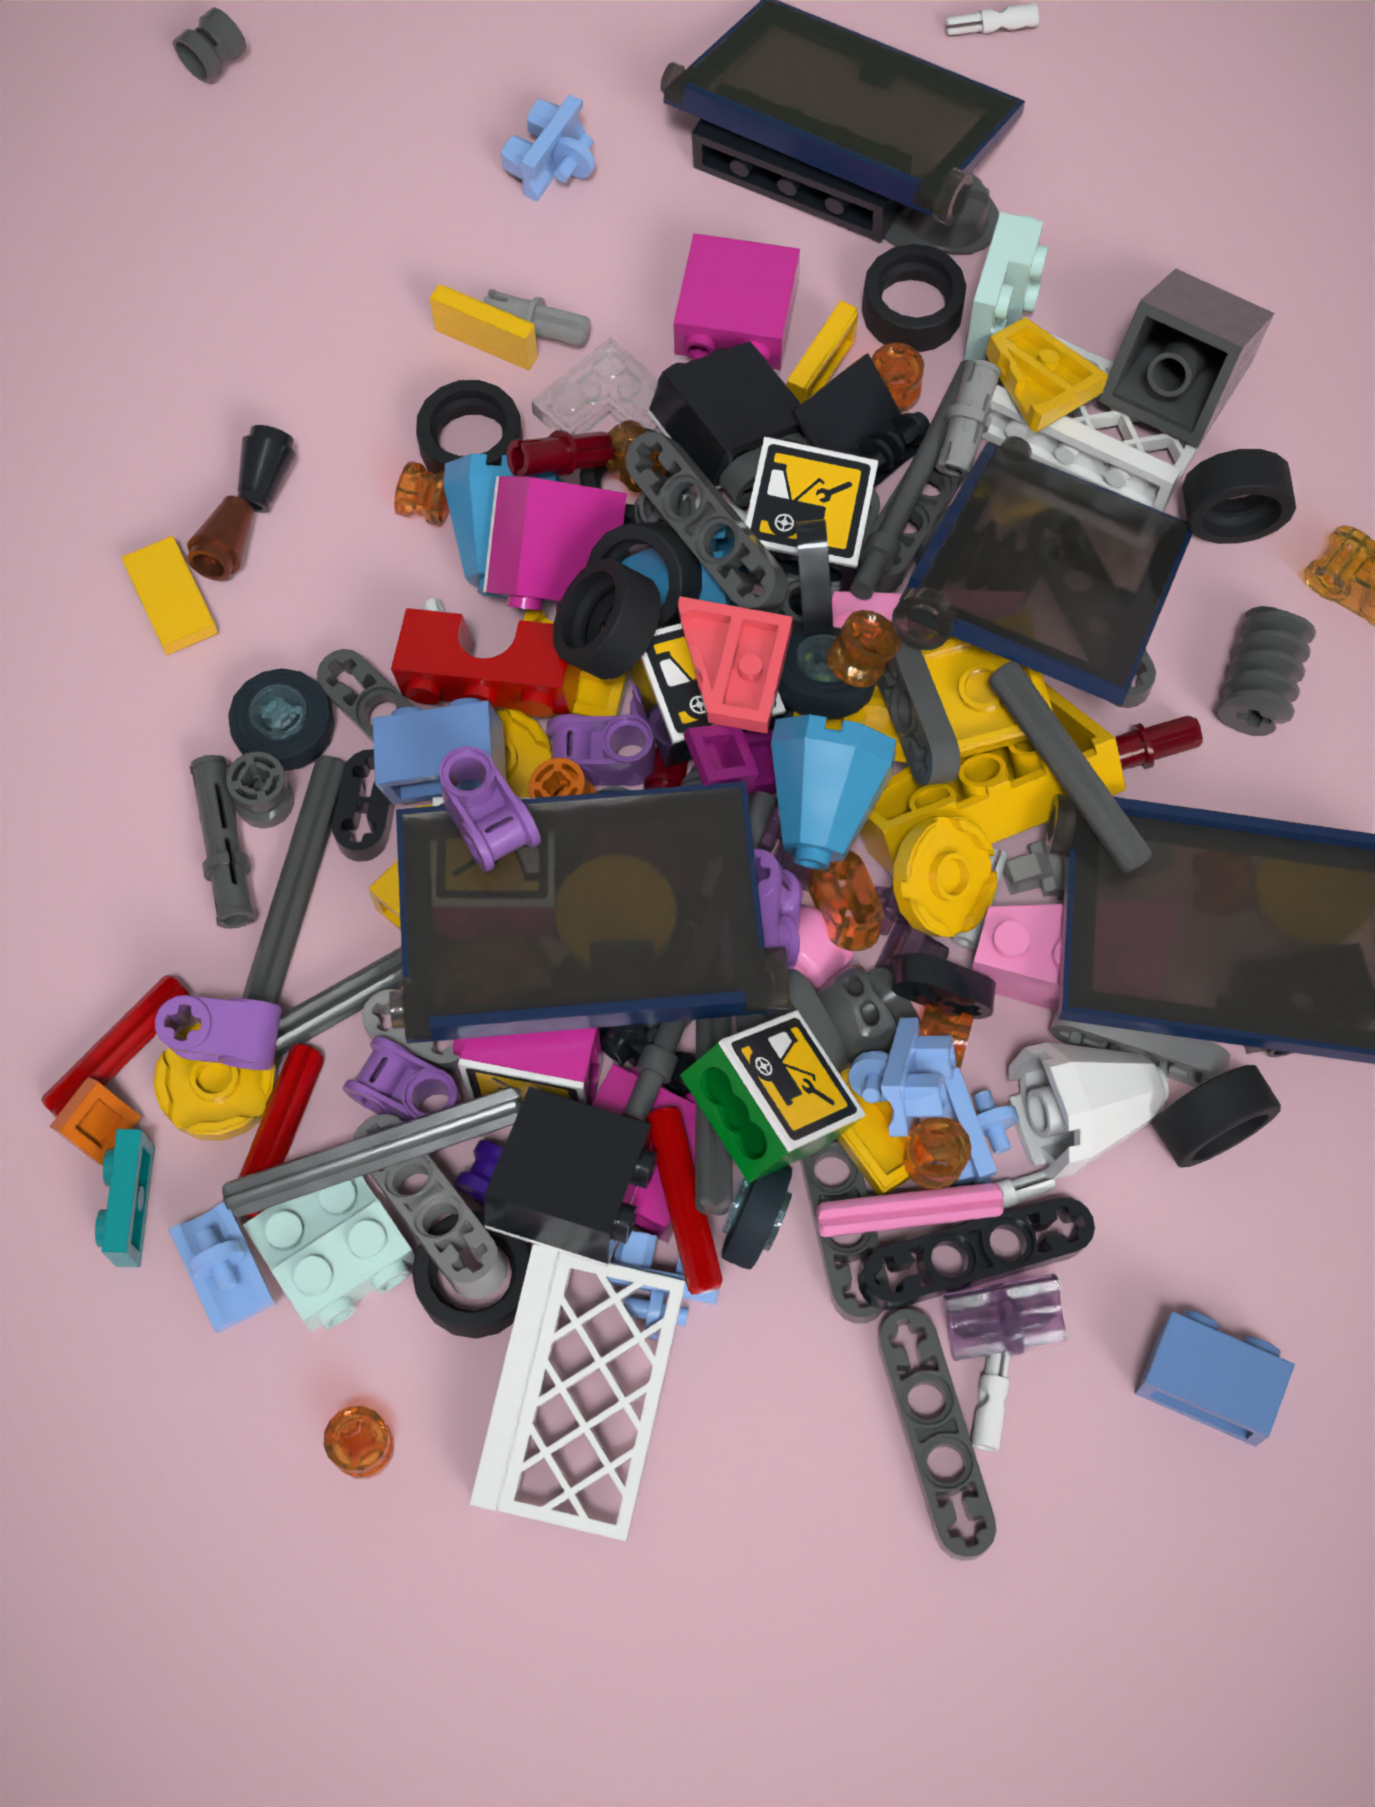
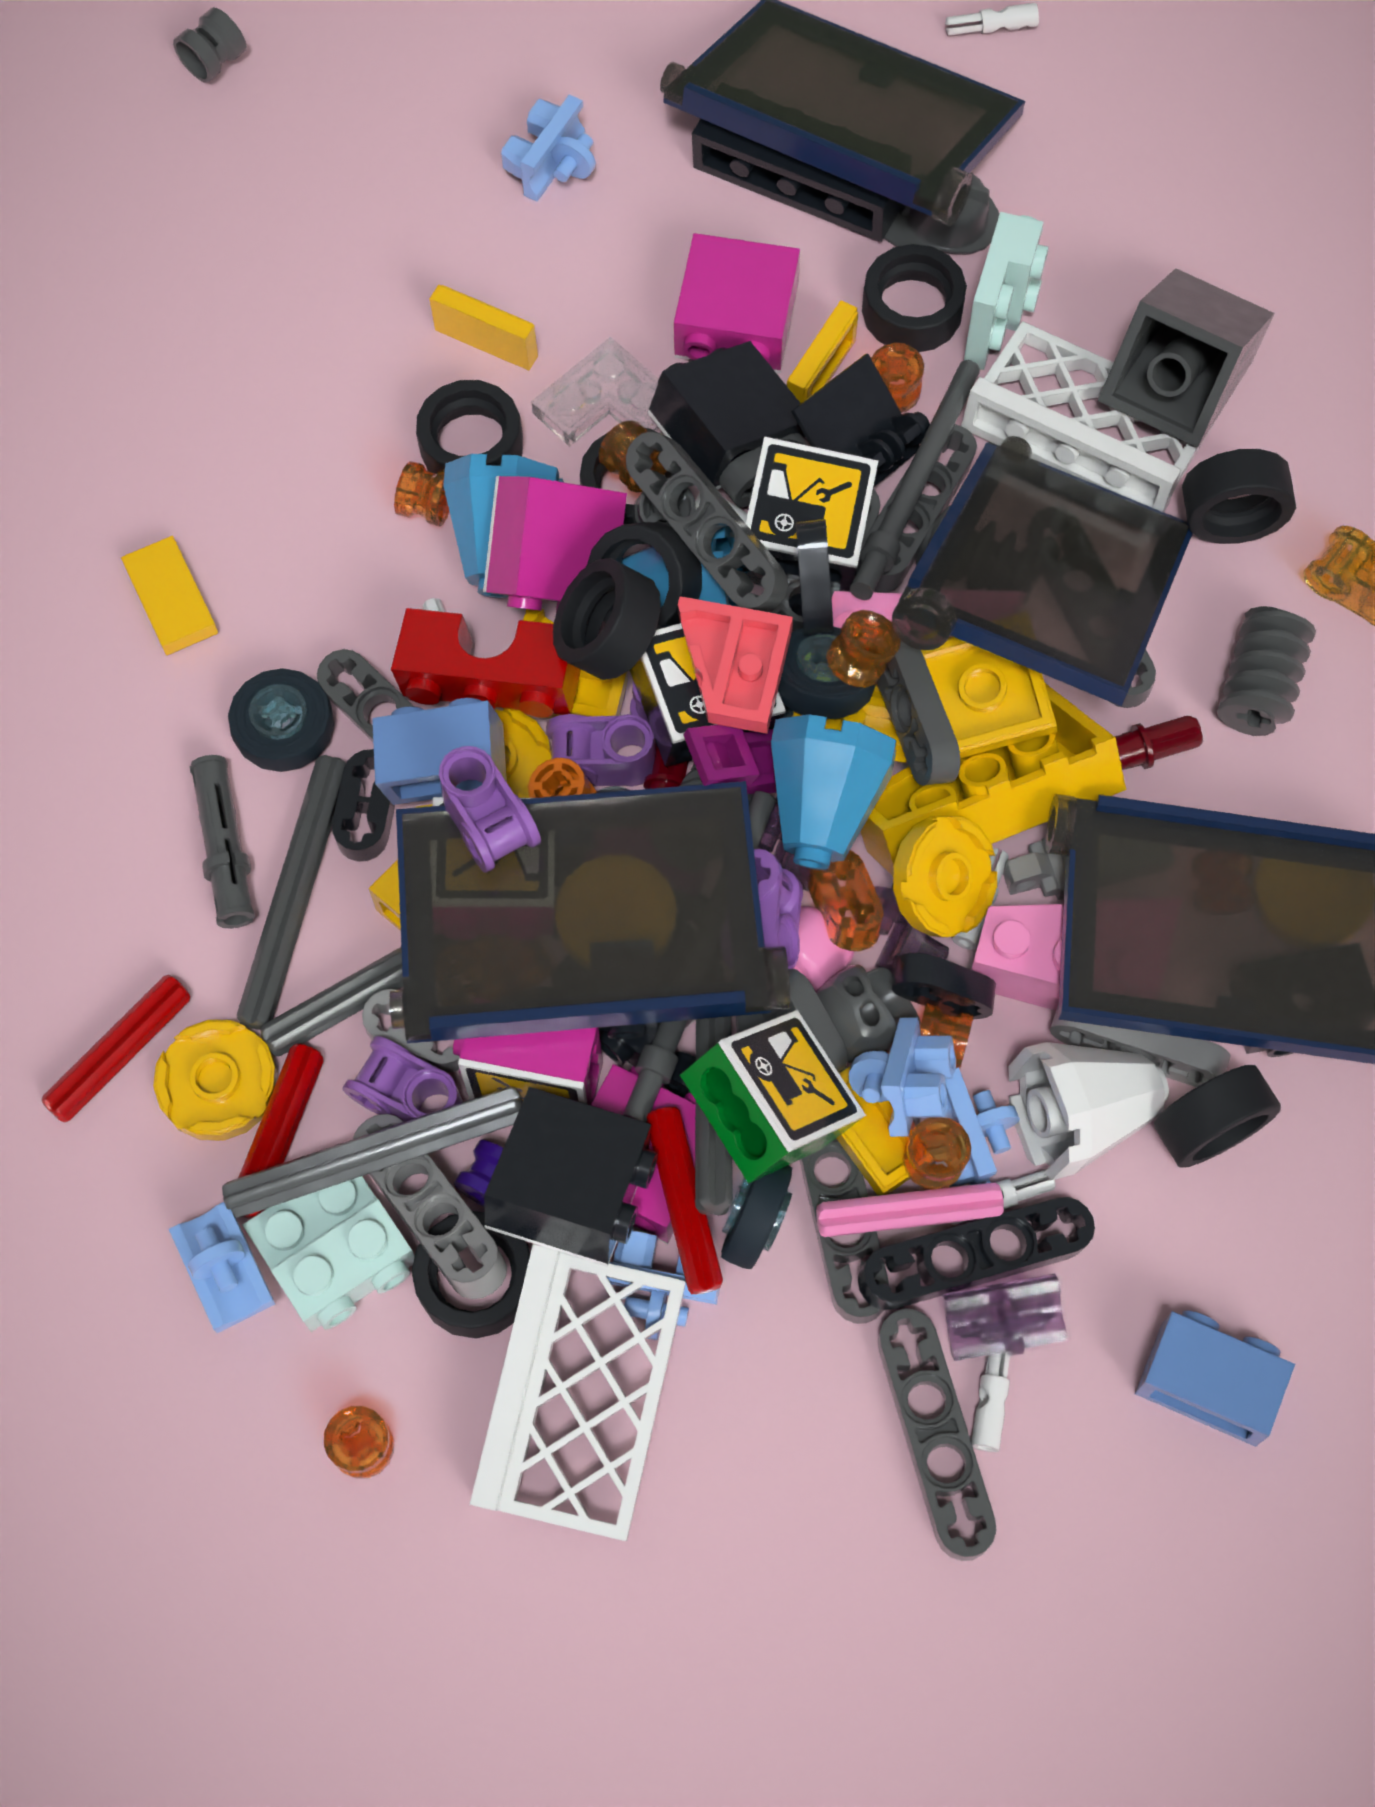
orange plate [49,1077,141,1166] -> none
teal plate [95,1129,155,1267] -> none
medium lavender piece [155,995,282,1070] -> none
copper cone [187,496,254,581] -> none
dark grey wheel [226,751,294,829] -> none
black cone [237,425,296,513] -> none
light grey axle [483,289,590,345] -> none
dark red axle [506,430,616,477] -> none
light grey pin [935,359,1001,478] -> none
yellow wing [985,317,1109,433] -> none
dark grey axle [989,660,1152,873] -> none

